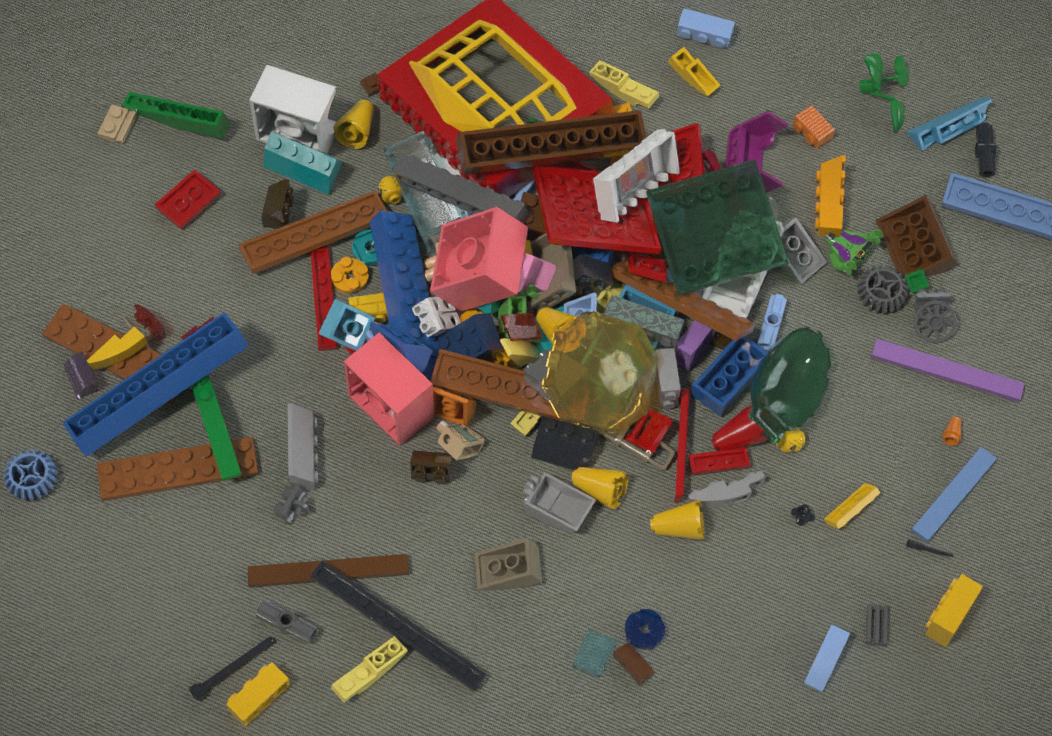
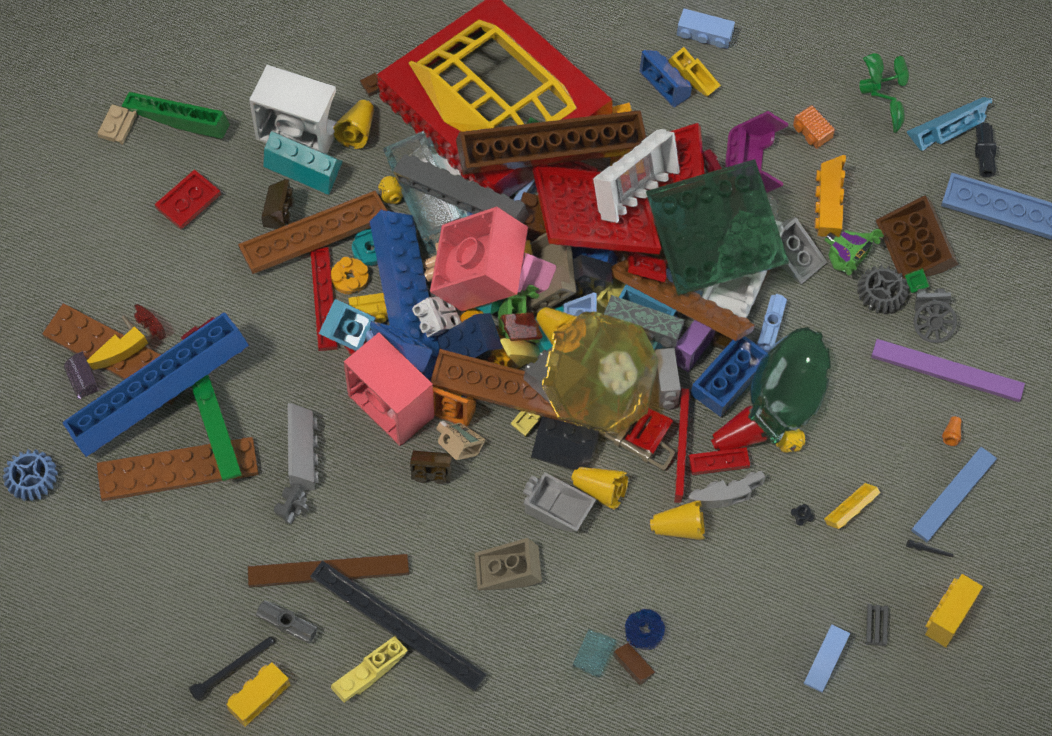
light yellow slope [589,60,659,109] -> none
none -> blue slope [640,50,692,108]

